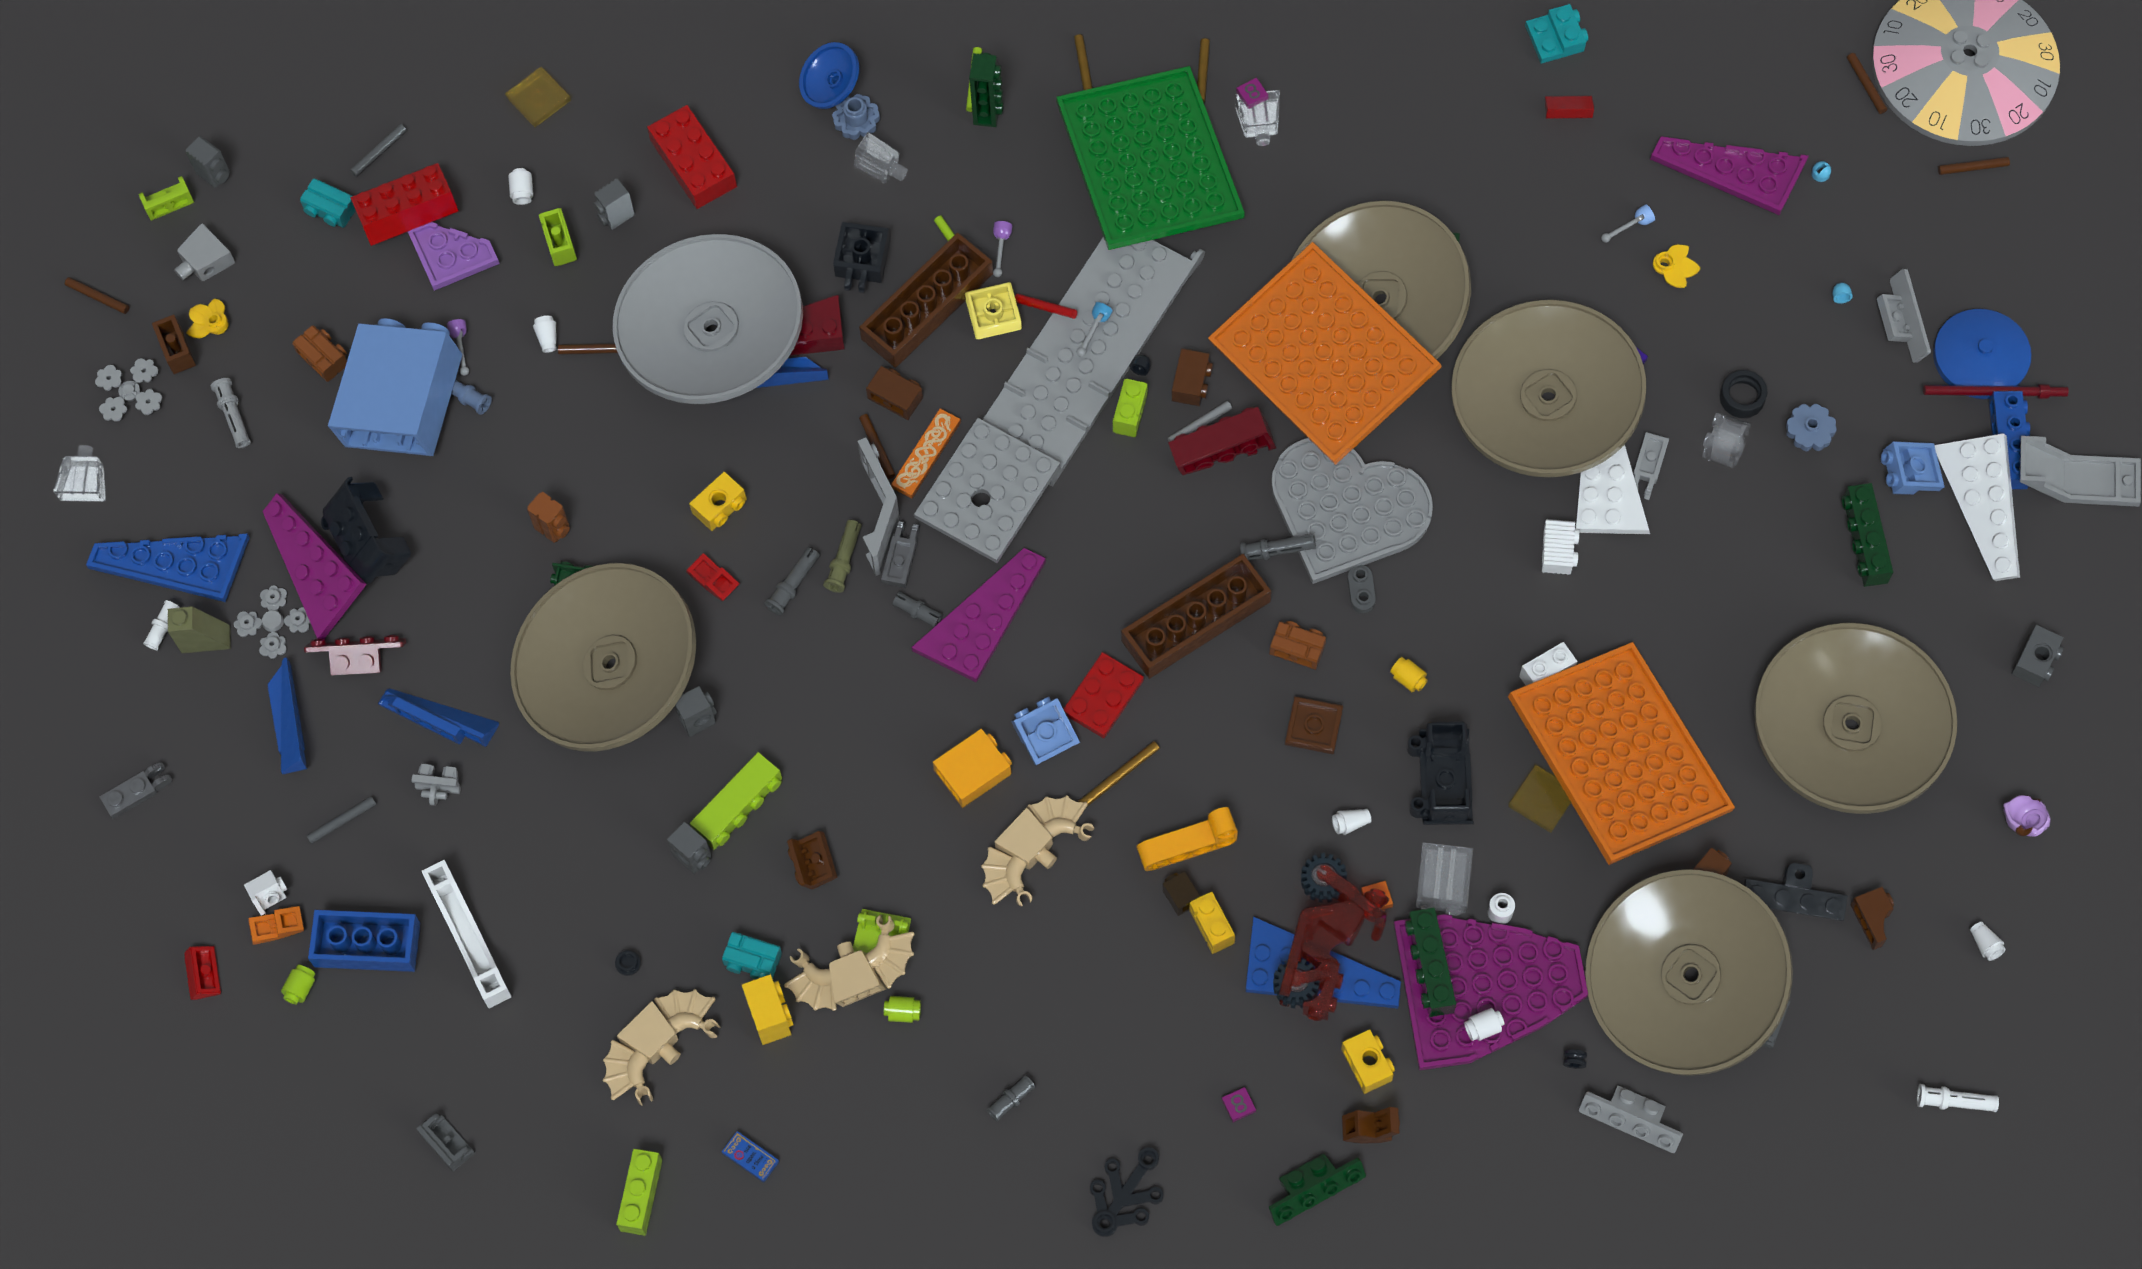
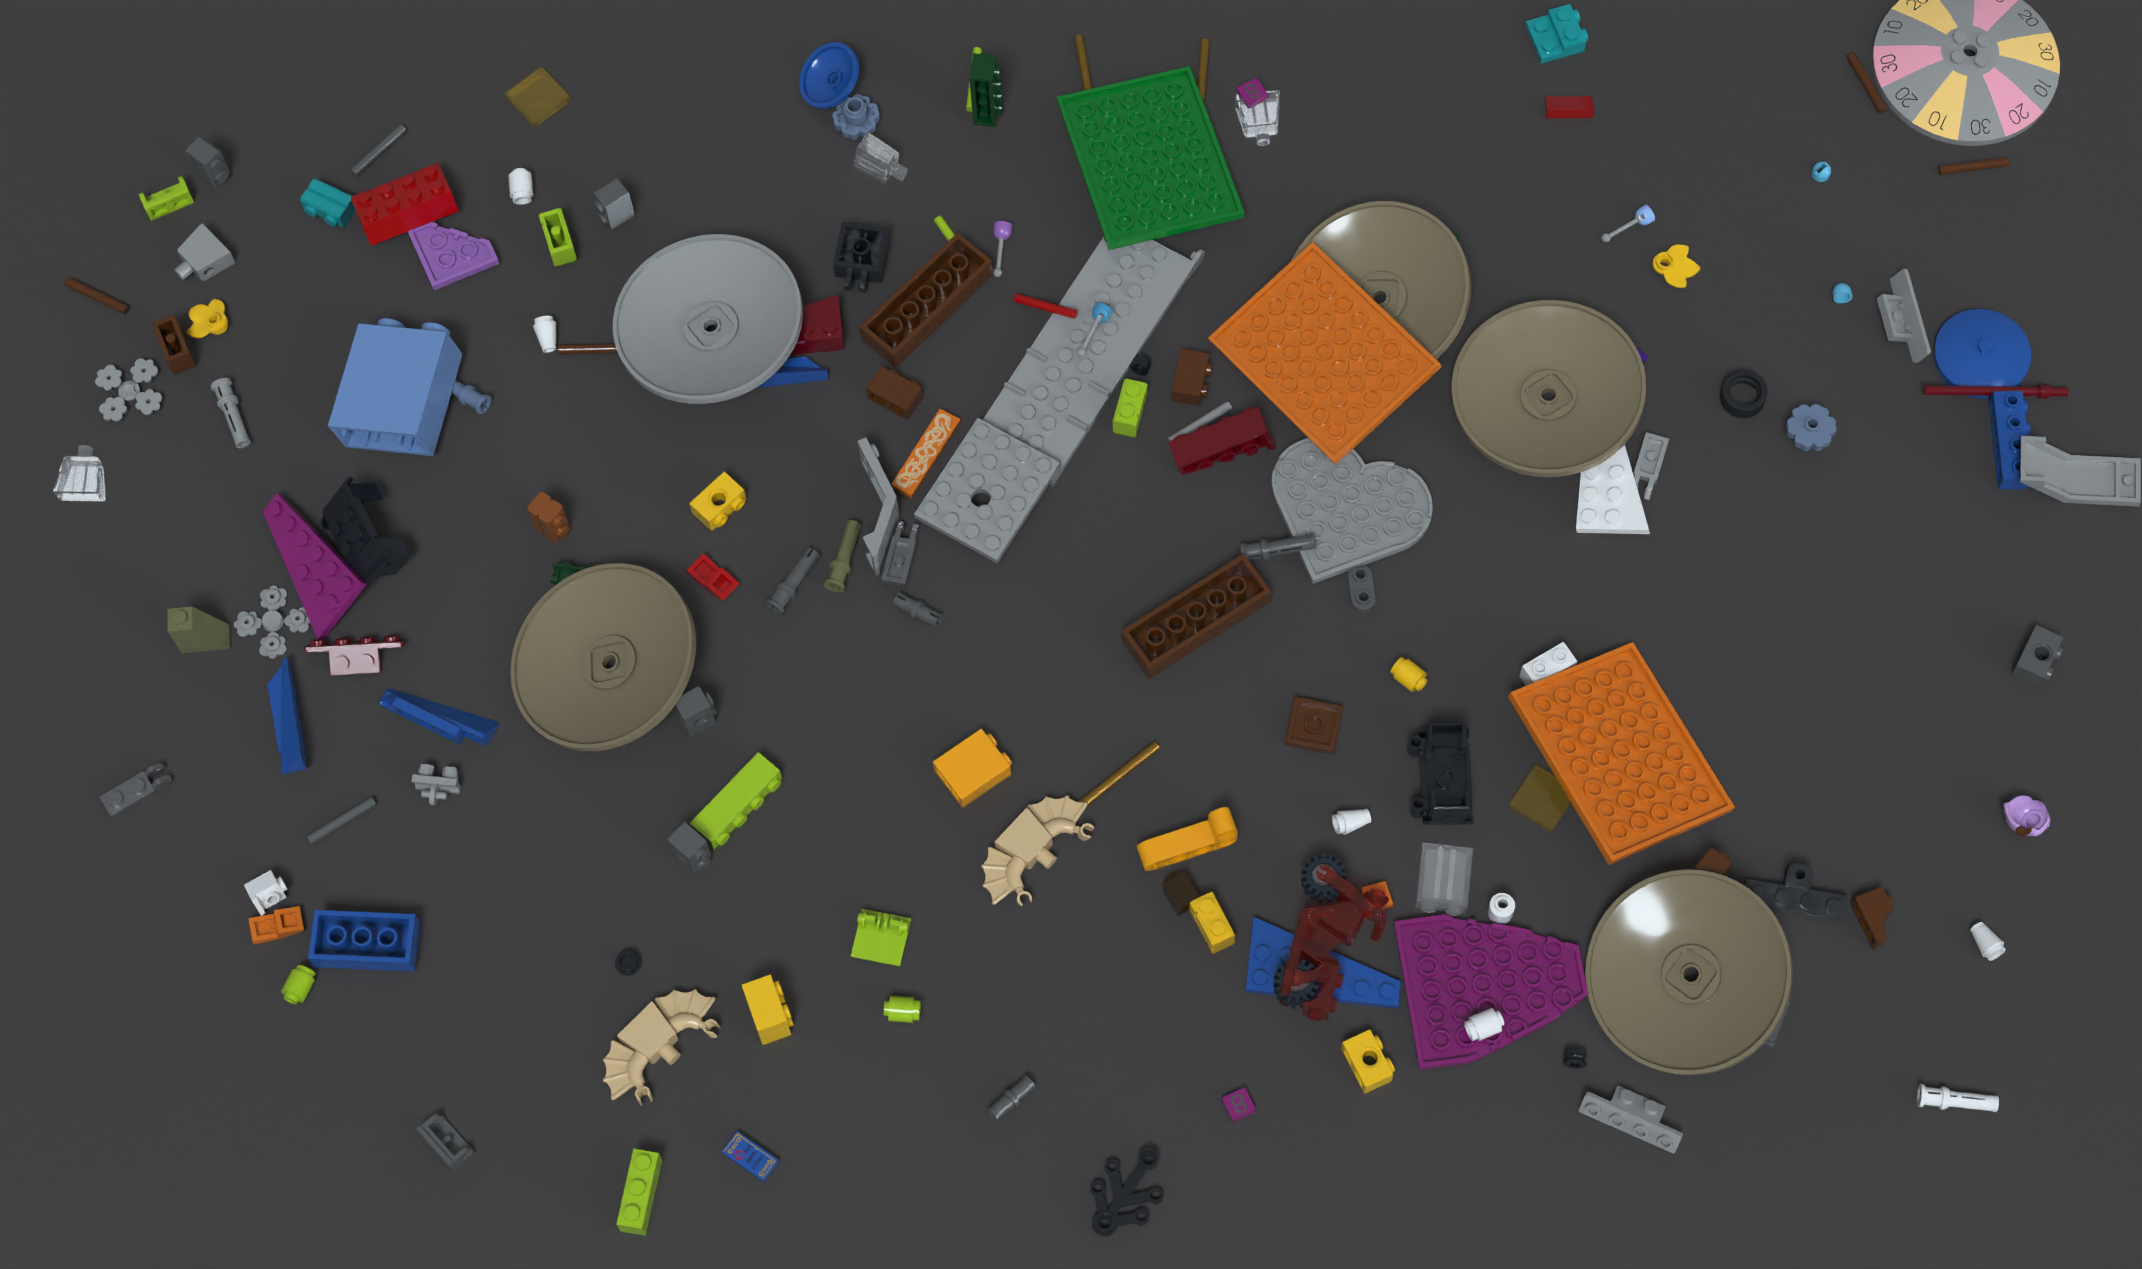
blue wing [86,533,250,602] -> none
white pin [143,600,180,651] -> none
red slope [184,946,221,1000] -> none
dark orange brick [292,326,347,382] -> none
white arch [422,860,511,1008] -> none
hinge [447,319,469,376] -> none
red brick [647,105,737,209] -> none
teal brick [722,932,782,980] -> none
tan torso [784,915,915,1011] -> none
reddish brown bracket [787,831,838,890] -> none
reddish brown bar [859,414,895,479] -> none
magenta wing [911,548,1046,683] -> none
light yellow brick [965,282,1022,339] -> none
medium blue plate [1011,696,1080,765] -> none
red plate [1063,652,1144,738] -> none
dark orange brick [1269,621,1326,670] -> none
dark green bracket [1269,1154,1366,1226] -> none
reddish brown brick [1342,1107,1400,1144] -> none
dark green brick [1405,907,1456,1017] -> none
white brick [1541,519,1579,575] -> none
magenta wing [1650,137,1809,216] -> none
clear brick [1702,413,1751,469] -> none
dark tan dish [1754,623,1957,814] -> none
dark green brick [1842,483,1893,587] -> none
medium blue plate [1881,442,1944,495] -> none
white wing [1935,434,2020,581] -> none

